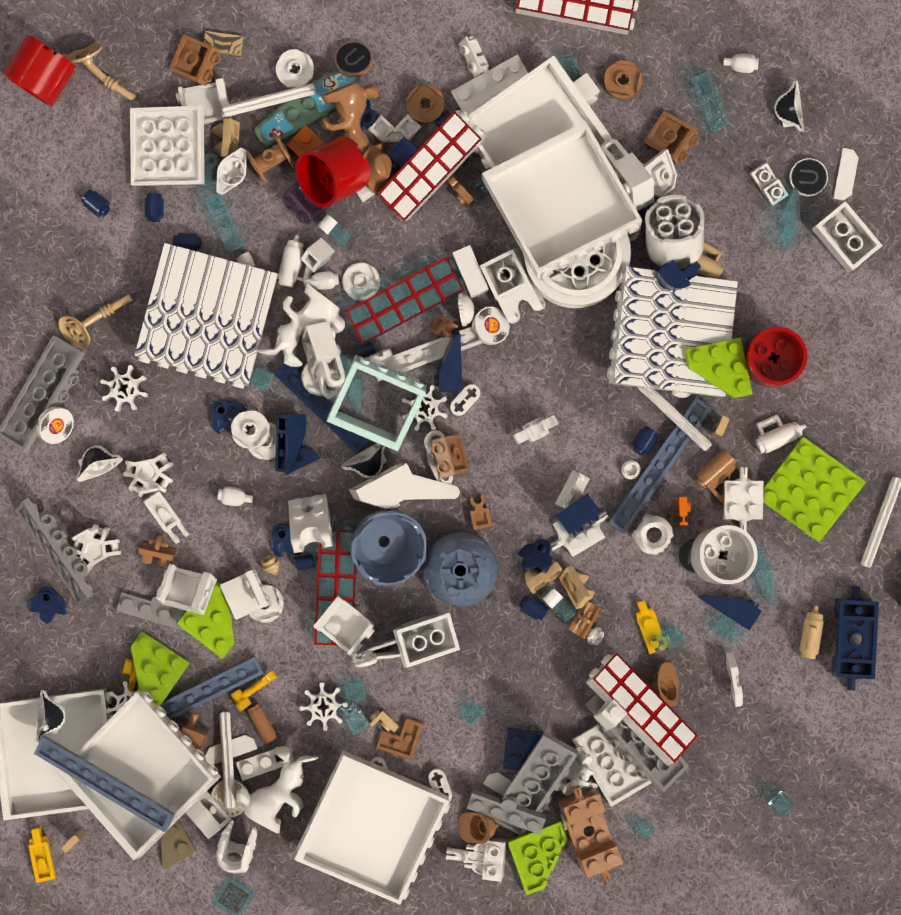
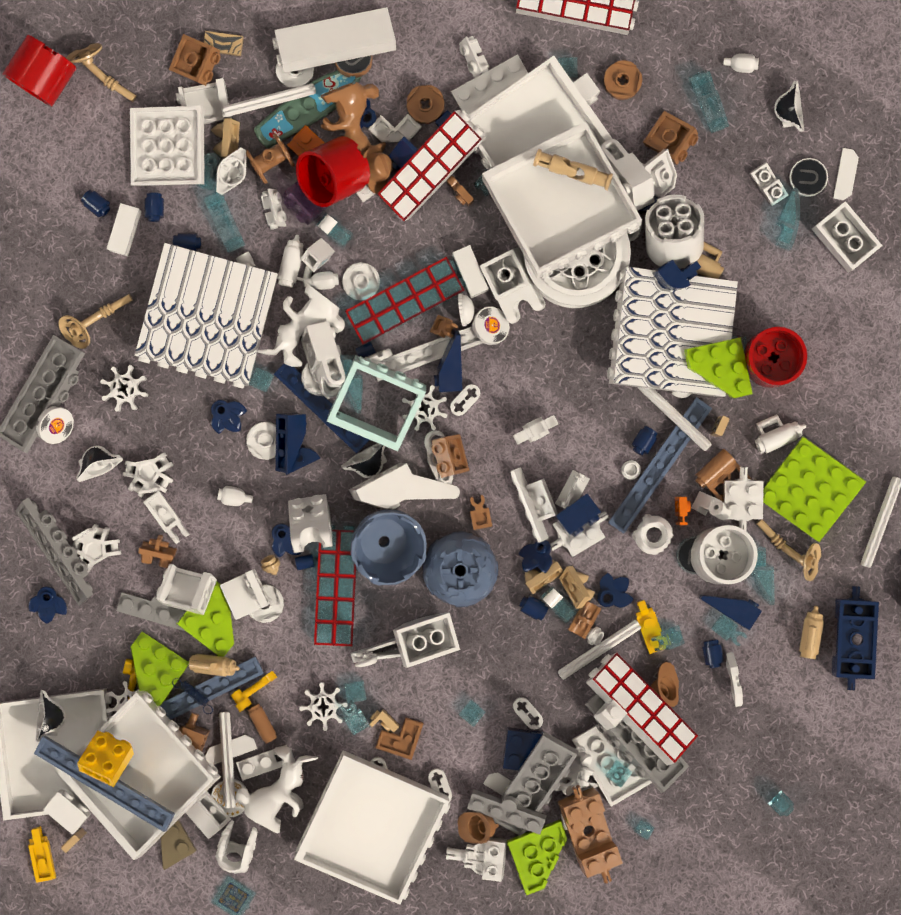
white plate [231,411,270,449] -> none
white panel [313,595,375,656] -> none
none -> white brick [43,789,91,835]
none -> yellow brick [77,730,134,787]
none -> white piece [107,203,142,257]
none -> dark blue piece [172,678,213,714]
none -> tan piece [189,654,240,677]
none -> white hinge [261,189,286,230]
none -> white brick [272,7,396,73]
none -> white bracket [511,467,558,542]
none -> white beam [513,697,543,730]
none -> tan piece [533,149,613,191]
none -> white axle [558,620,641,680]
none -> dark blue plate [597,573,633,608]
none -> clear light blue tile [605,760,632,787]
none -> white leg [691,491,731,520]
none -> dark blue brick [702,639,724,668]
none -> tan dish [757,519,821,581]

